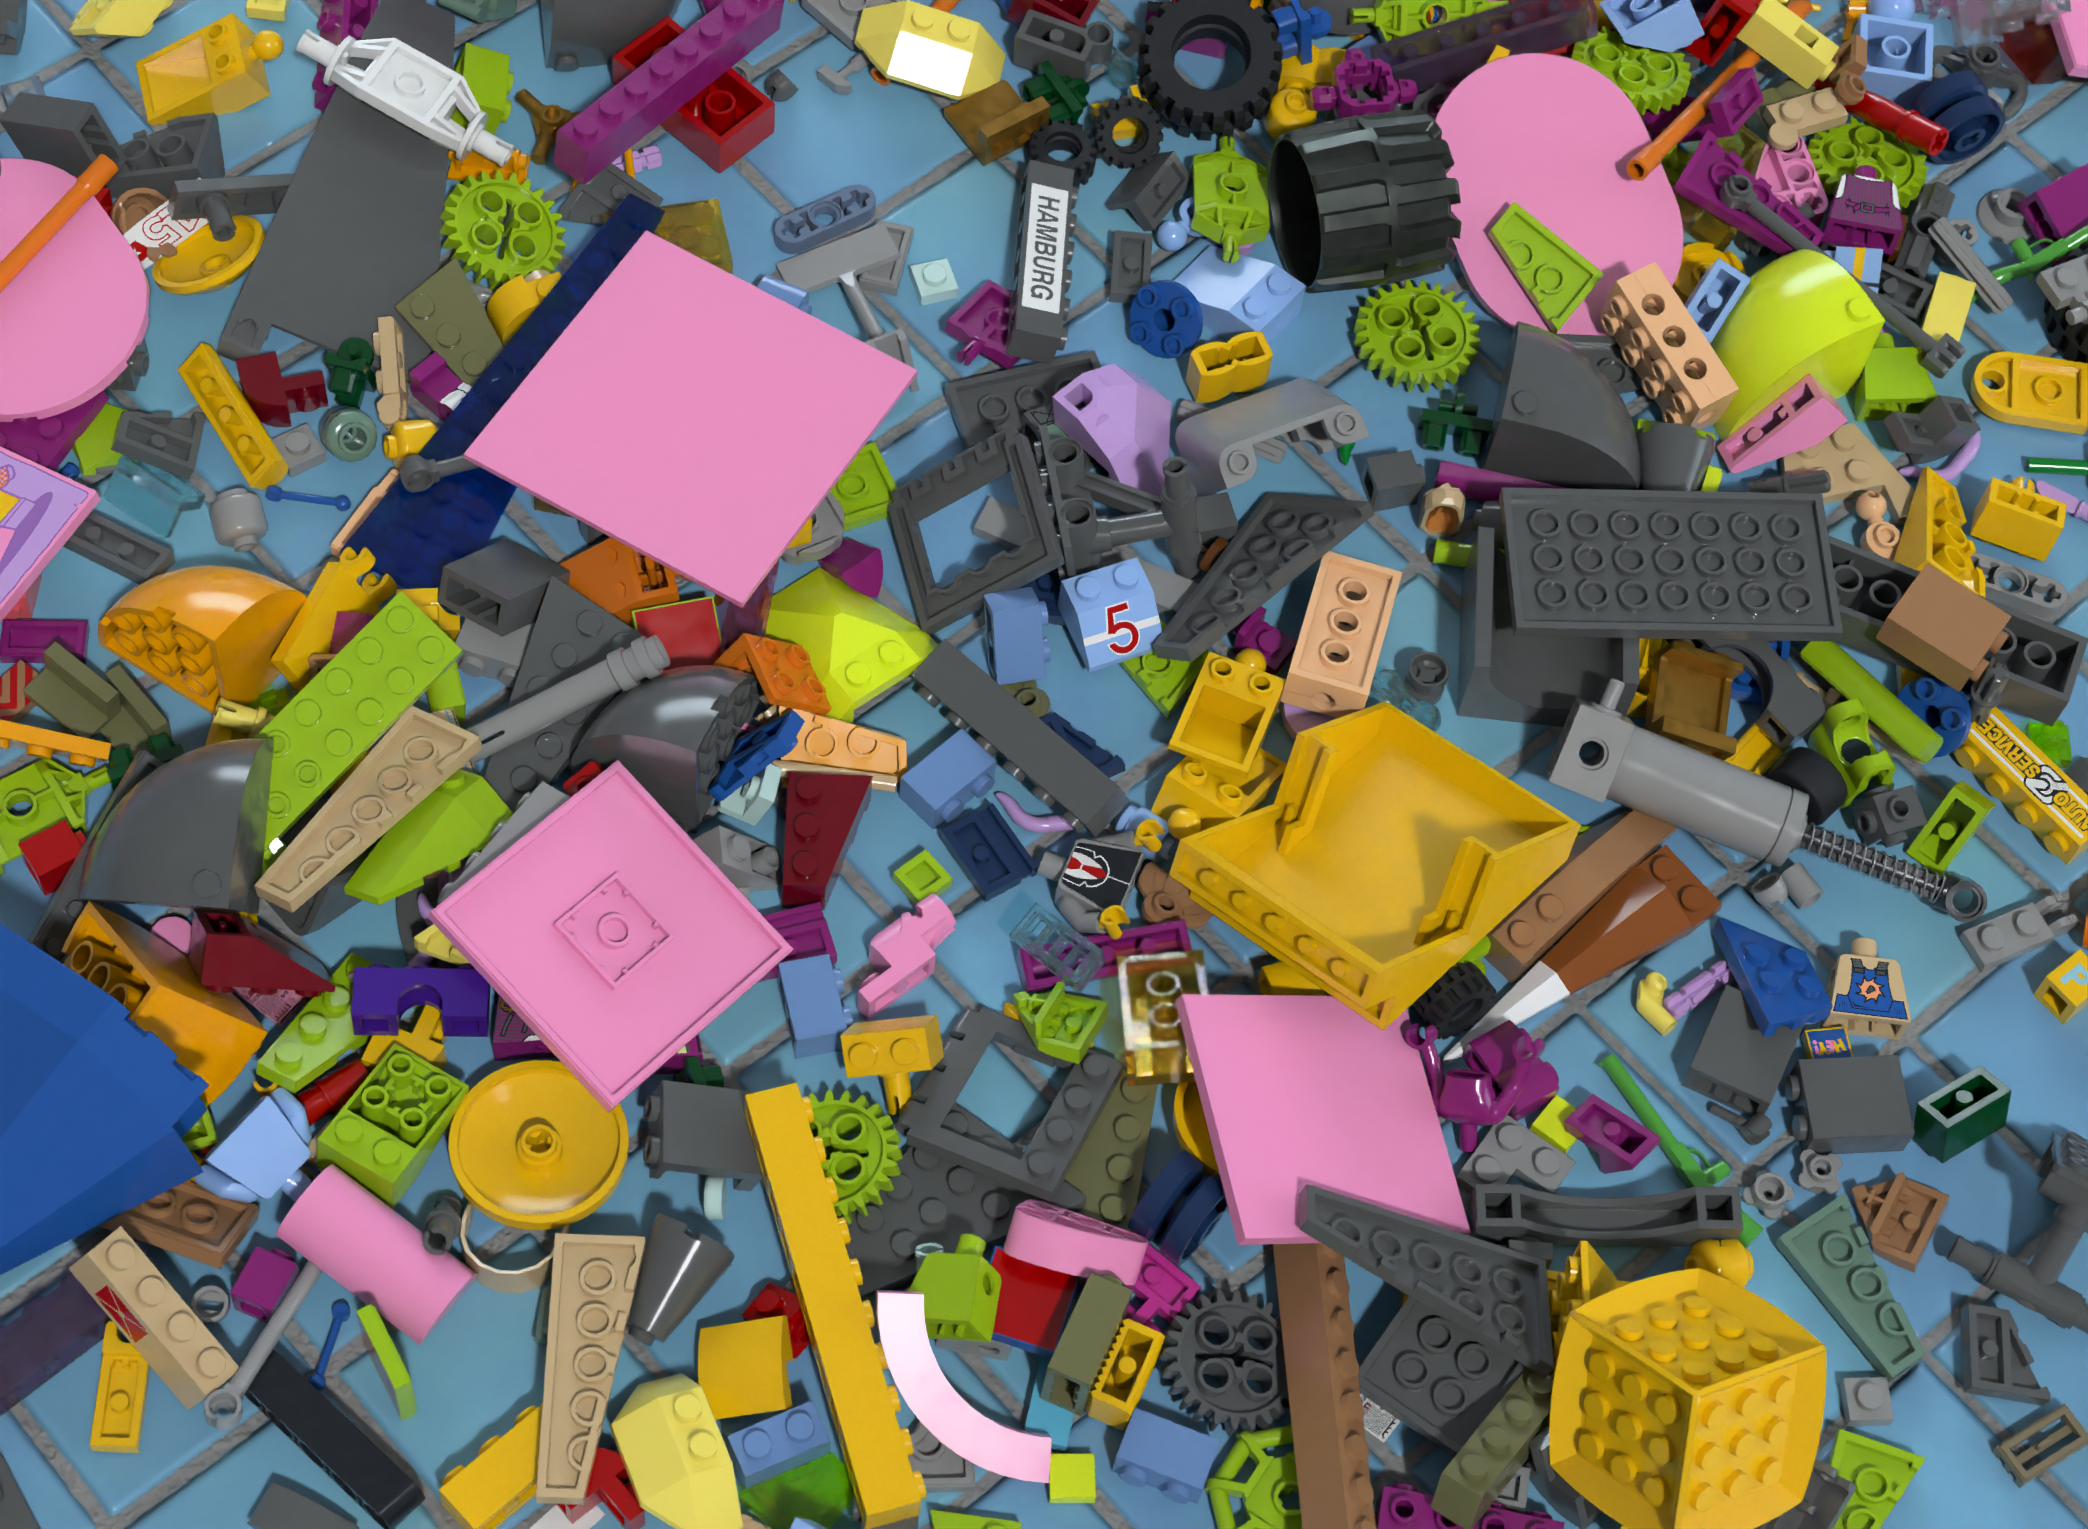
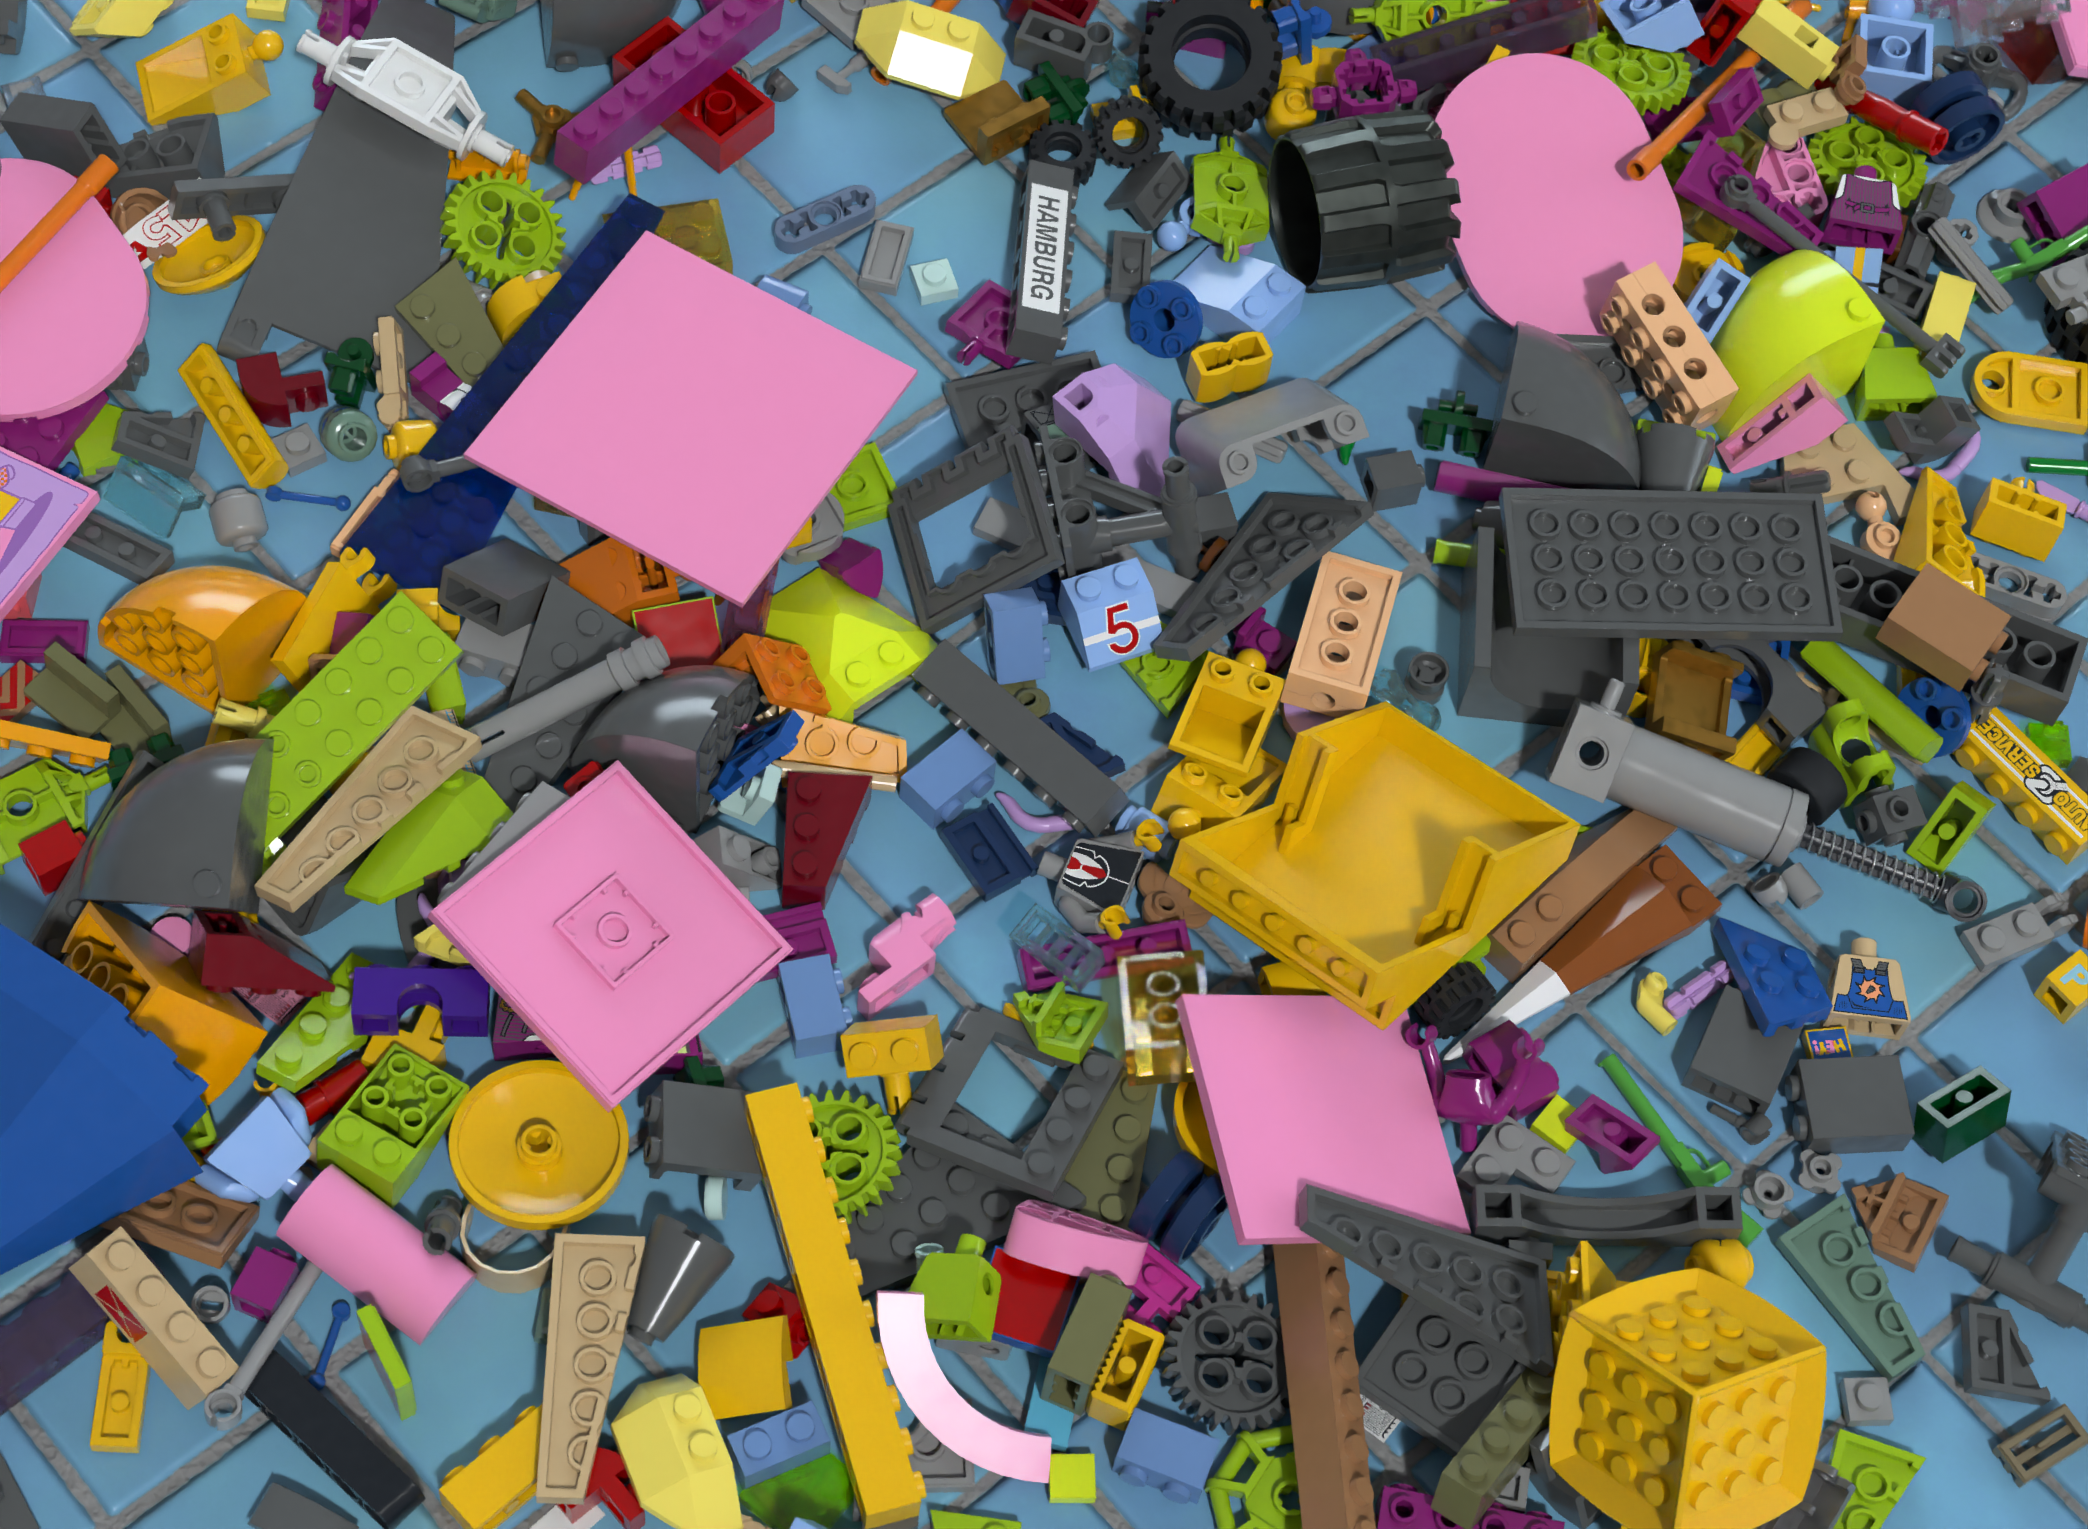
lime brick [451,43,514,135] -> none
dark grey wing [558,163,663,232] -> none
light grey piece [776,222,919,393] -> none
lime plate [893,849,953,905] -> none
lime gear [1353,279,1480,393] -> none
tan rock [1418,483,1465,537] -> none
lime wing [1488,202,1604,334] -> none

